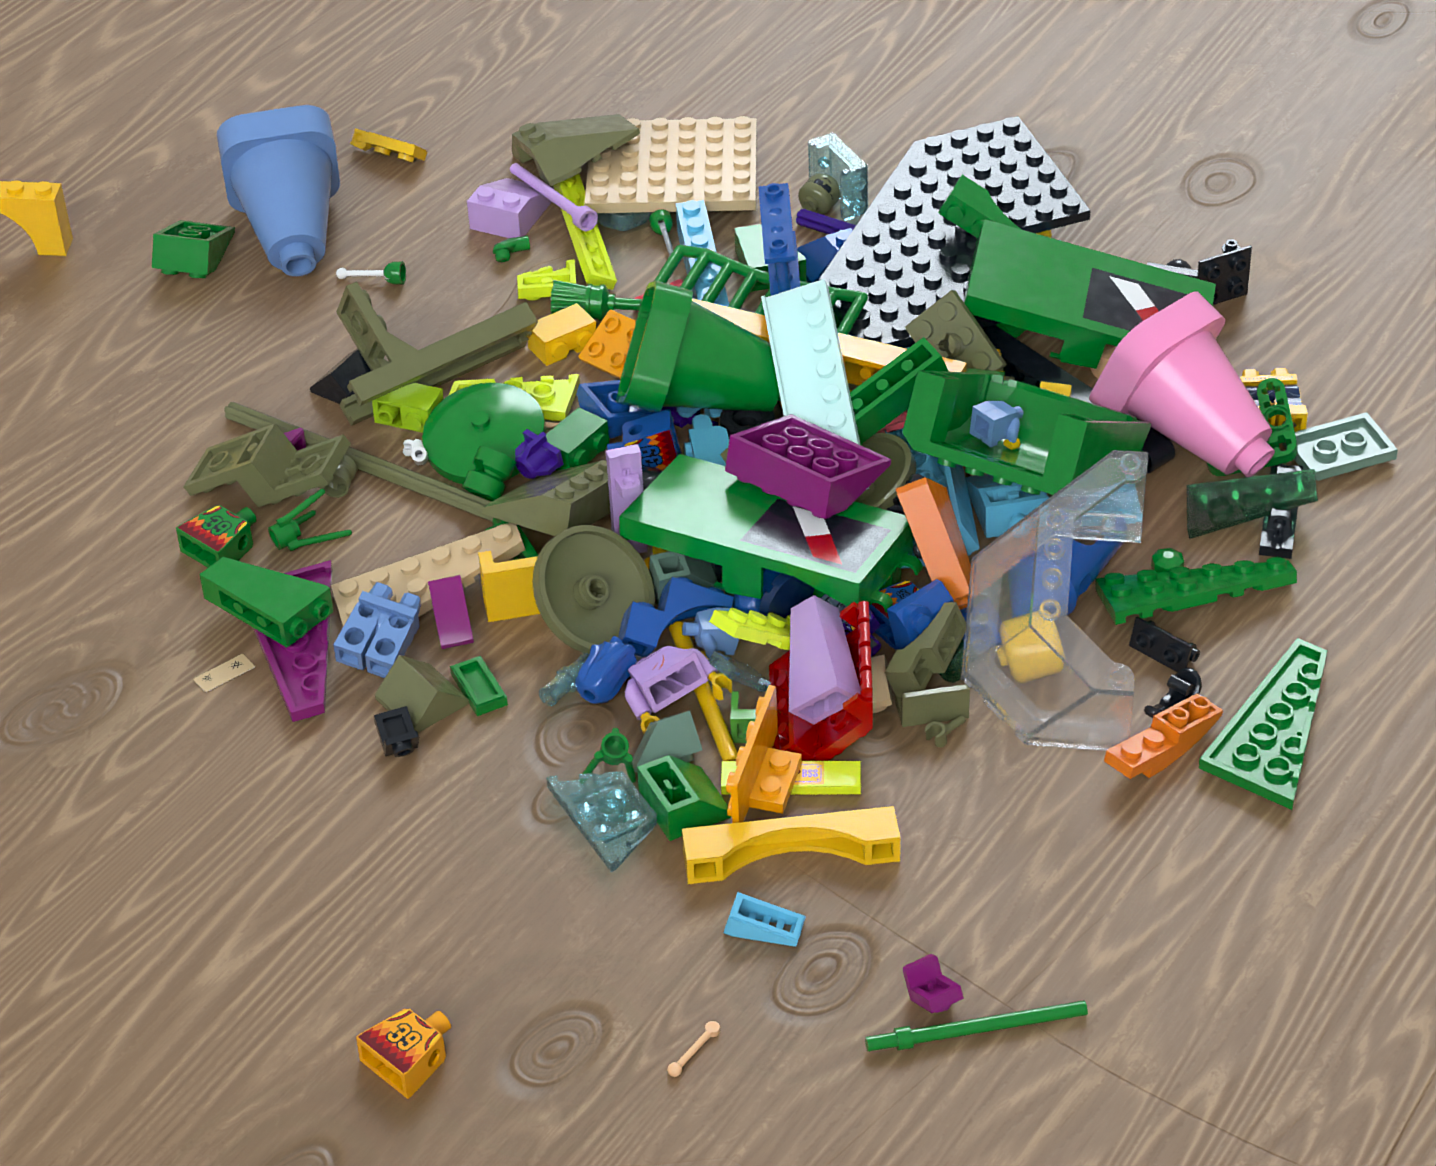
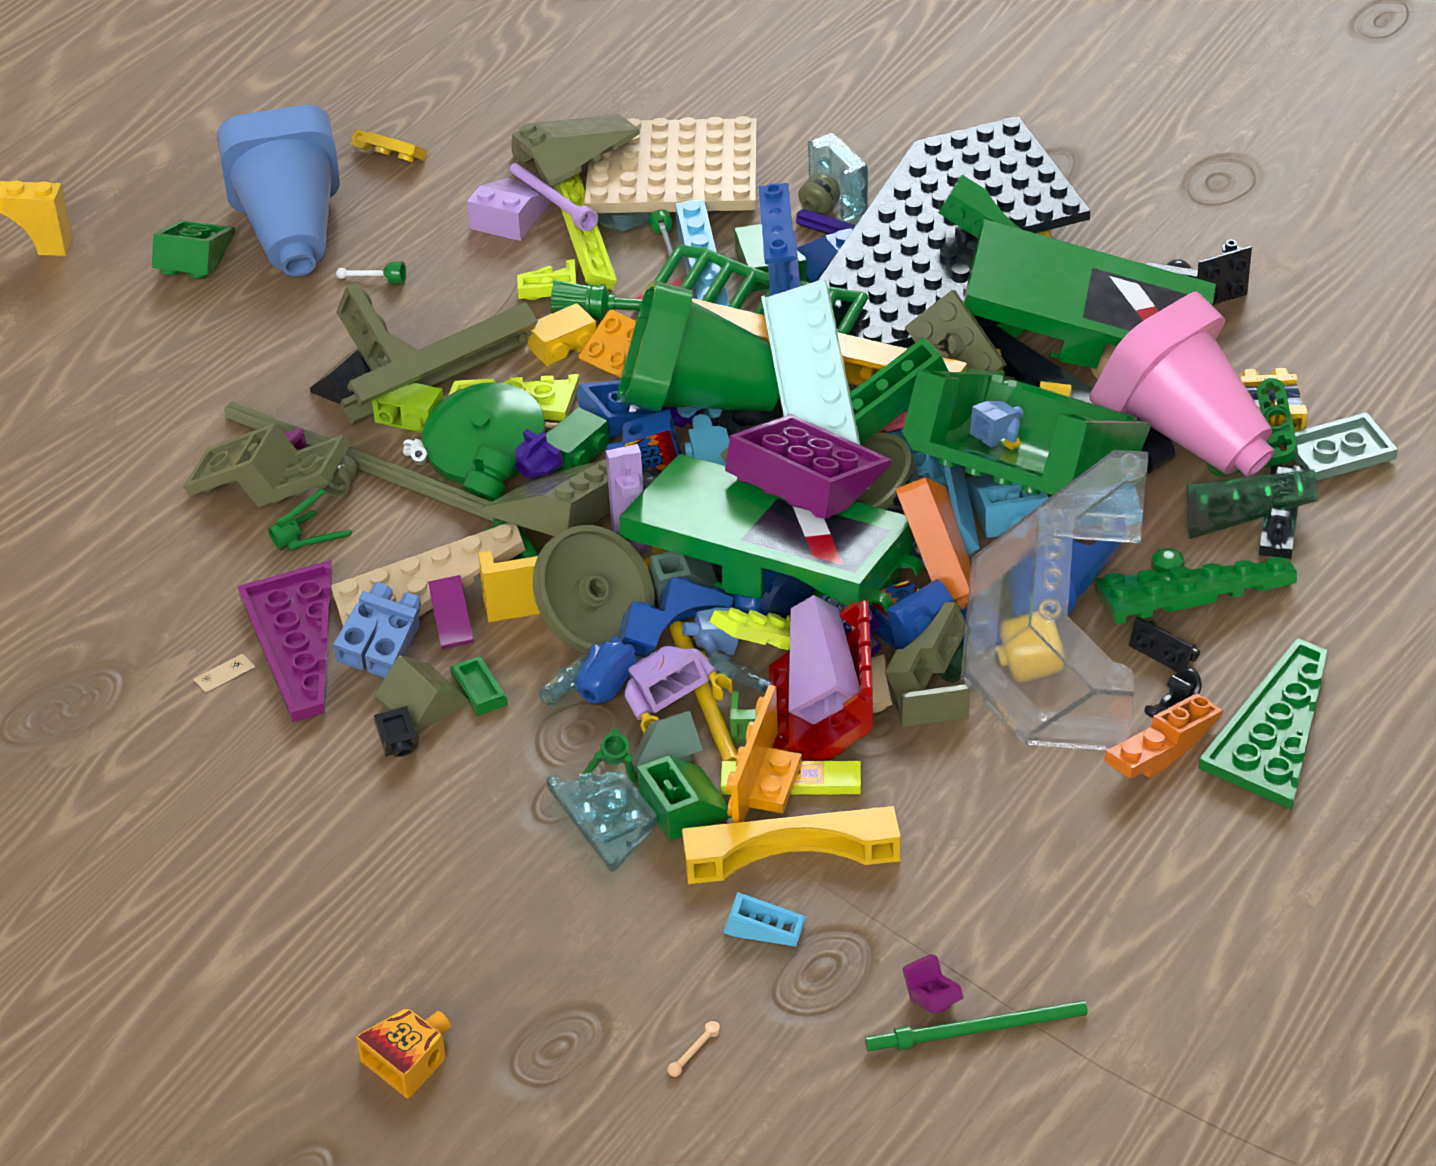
green torso [176,505,257,568] -> none
green slope [199,557,334,648] -> none
green arm [493,235,530,263] -> none
olive hand [925,715,966,748] -> none

